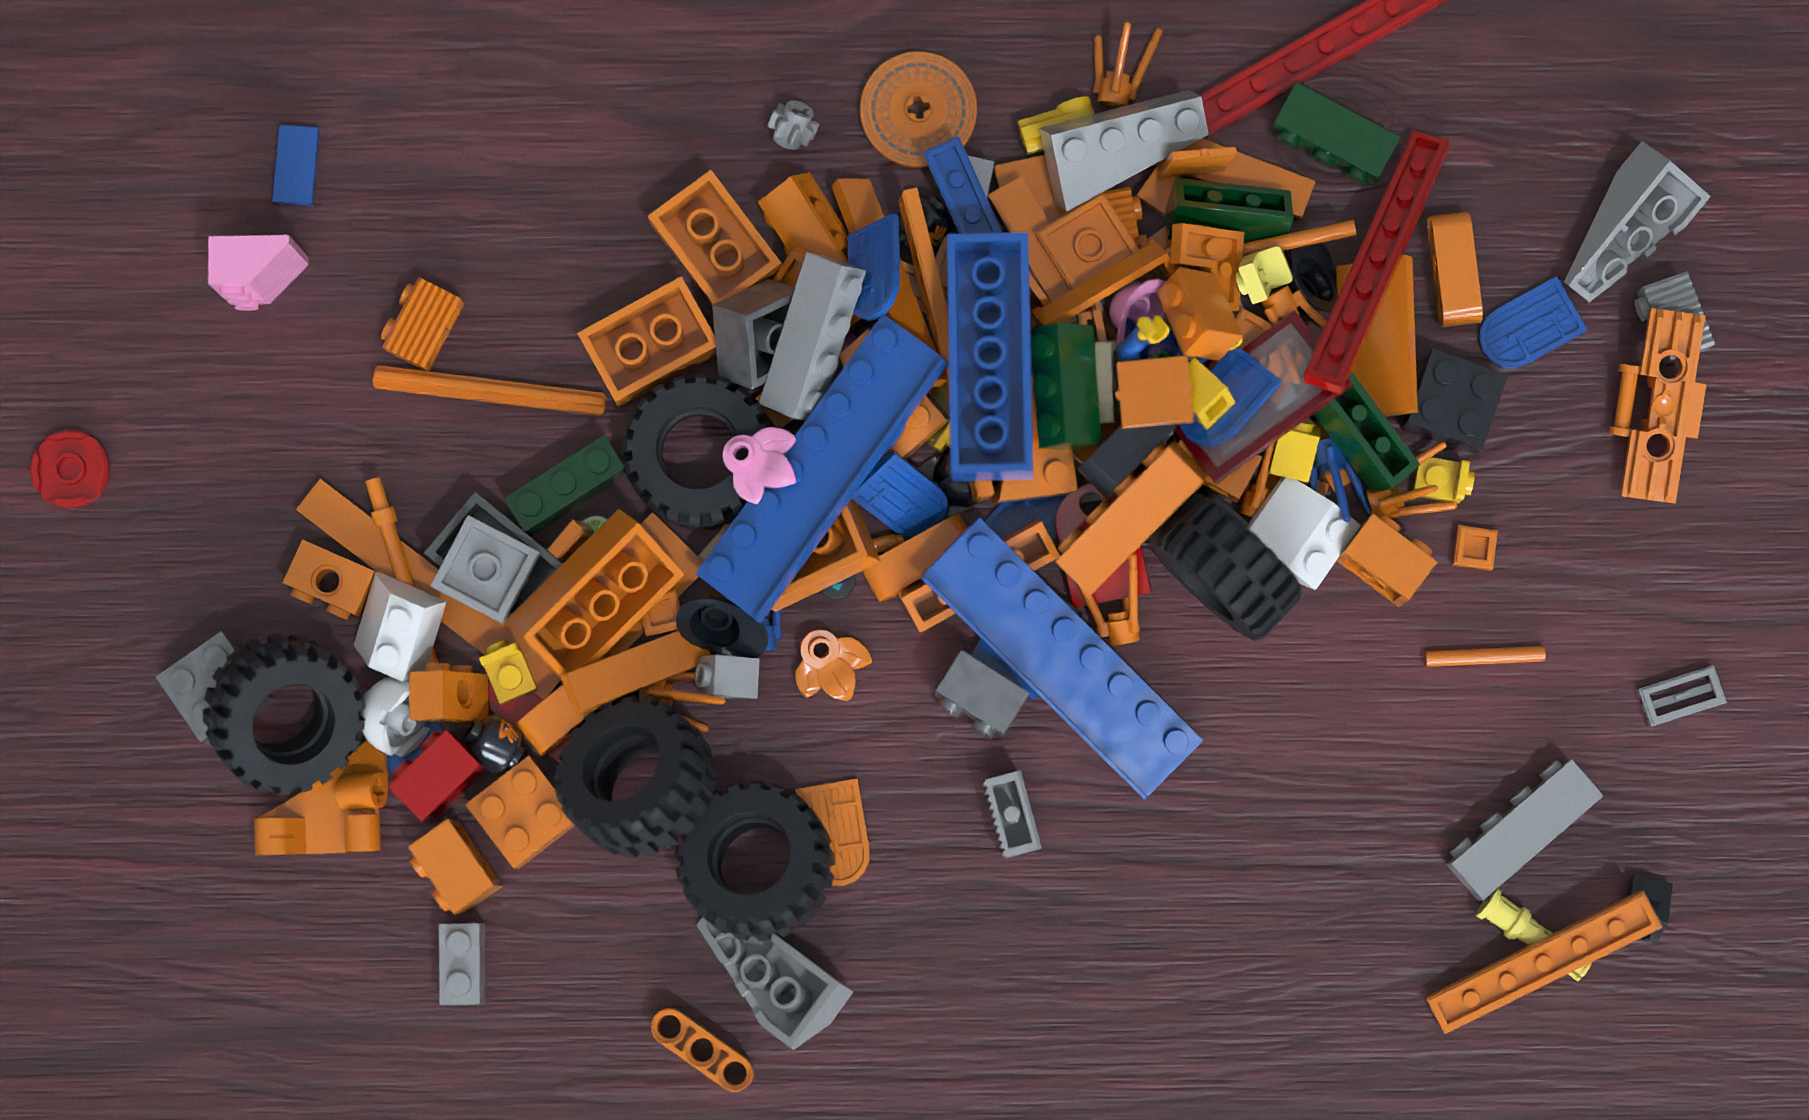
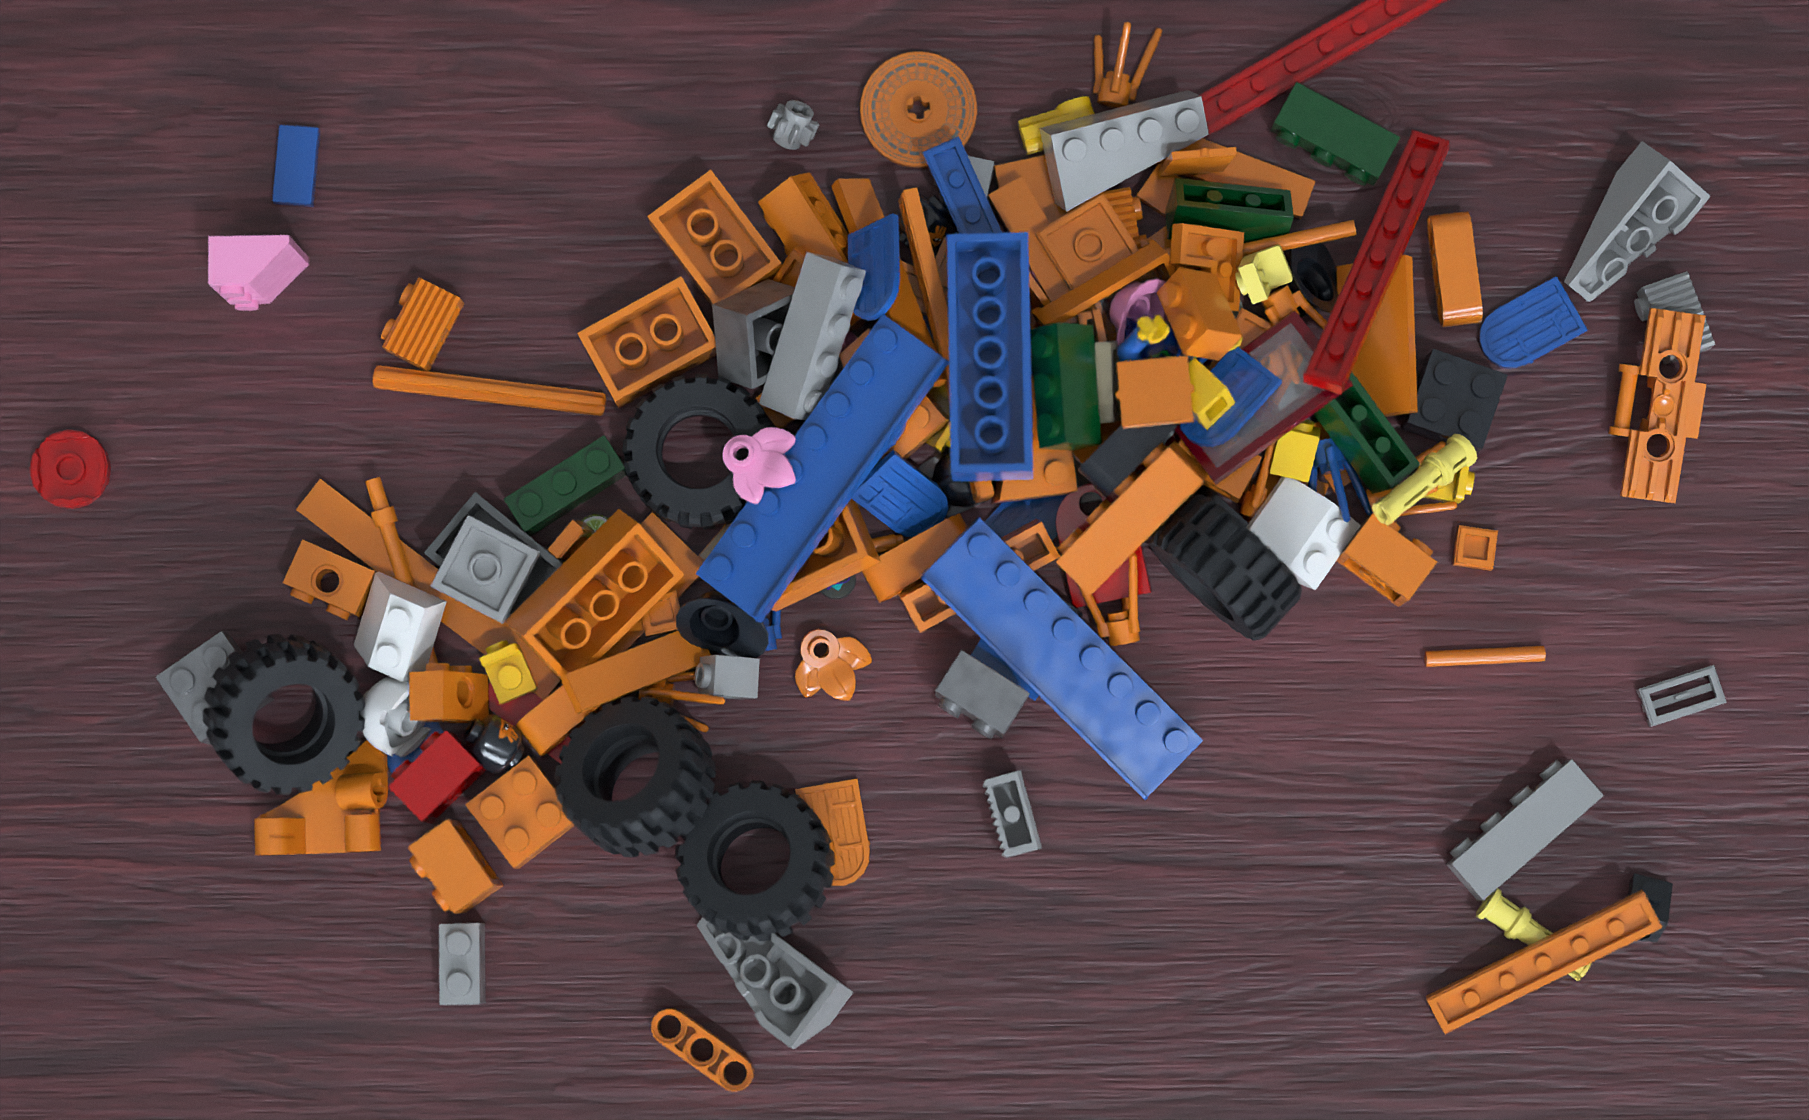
none -> light yellow pin [1372,434,1477,525]

